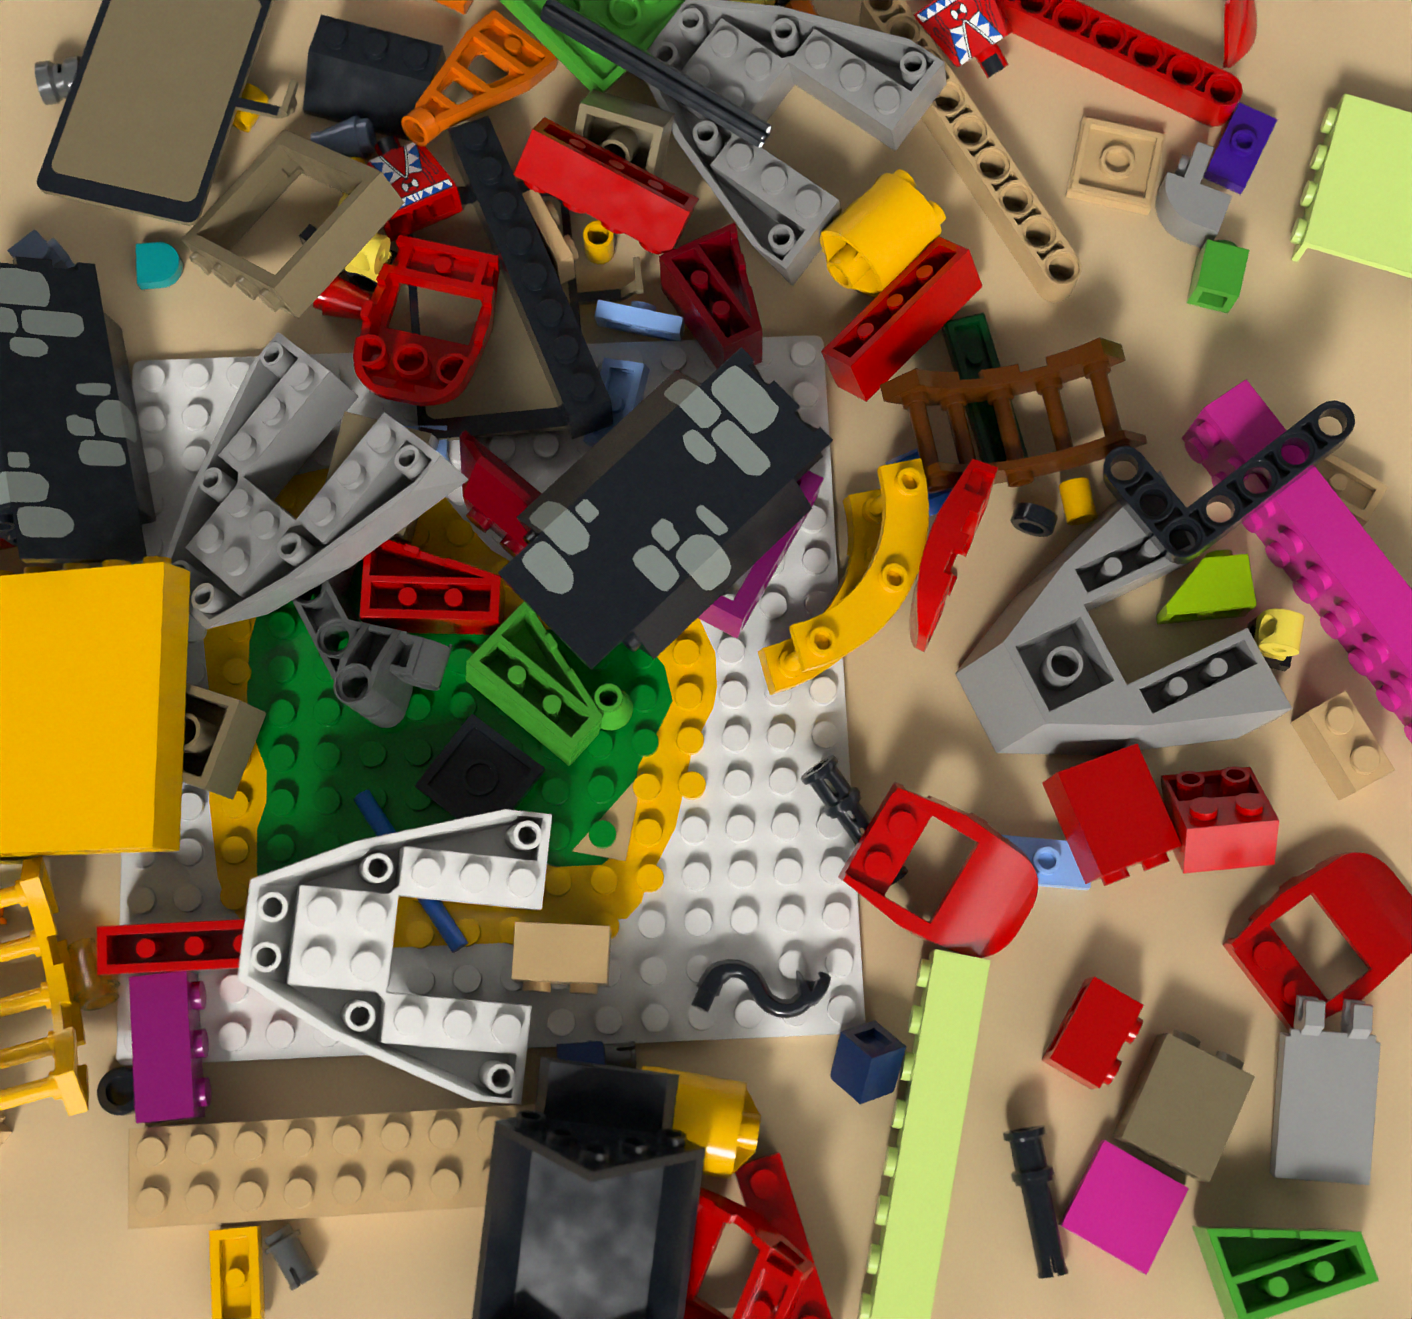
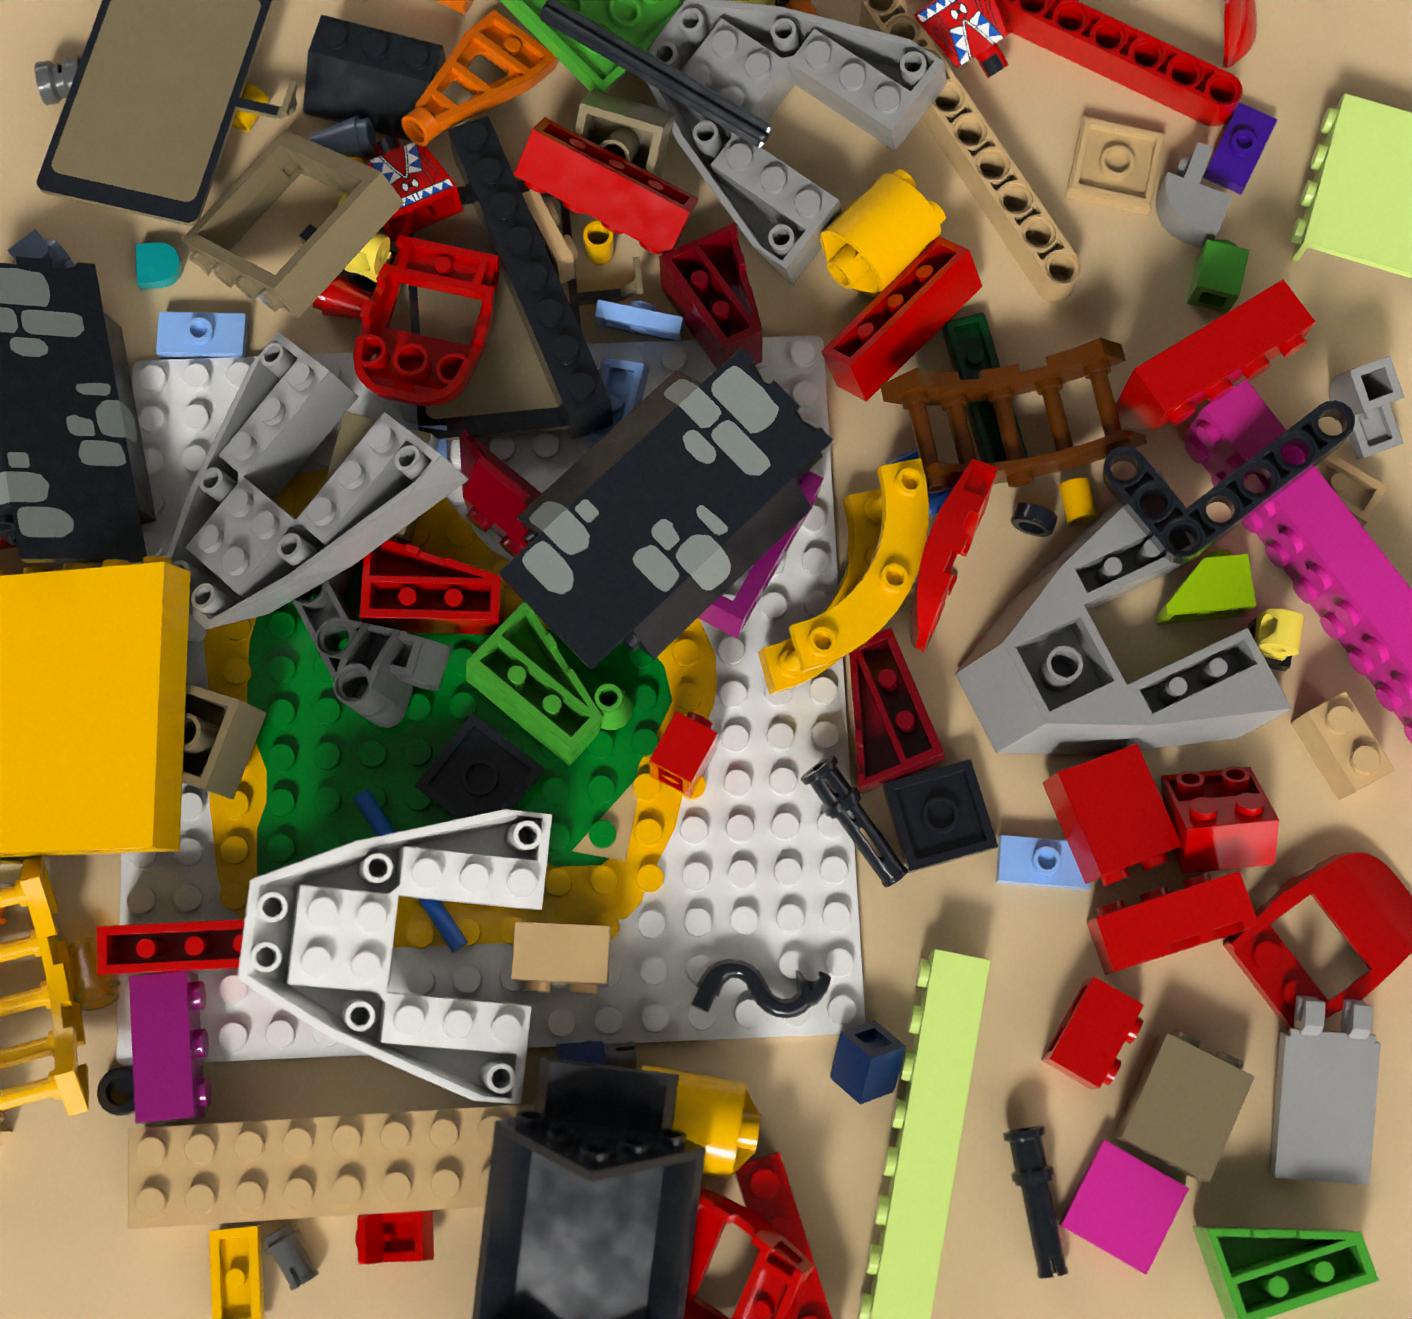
red slope [838,781,1038,958] -> none
none -> light blue plate [156,312,249,359]
none -> red bracket [355,1210,434,1265]
none -> red brick [649,711,718,798]
none -> dark red wedge [849,627,946,794]
none -> black plate [882,759,998,873]
none -> red wedge [1086,870,1260,975]
none -> red slope [1115,279,1316,429]
none -> light grey brick [1330,356,1405,460]

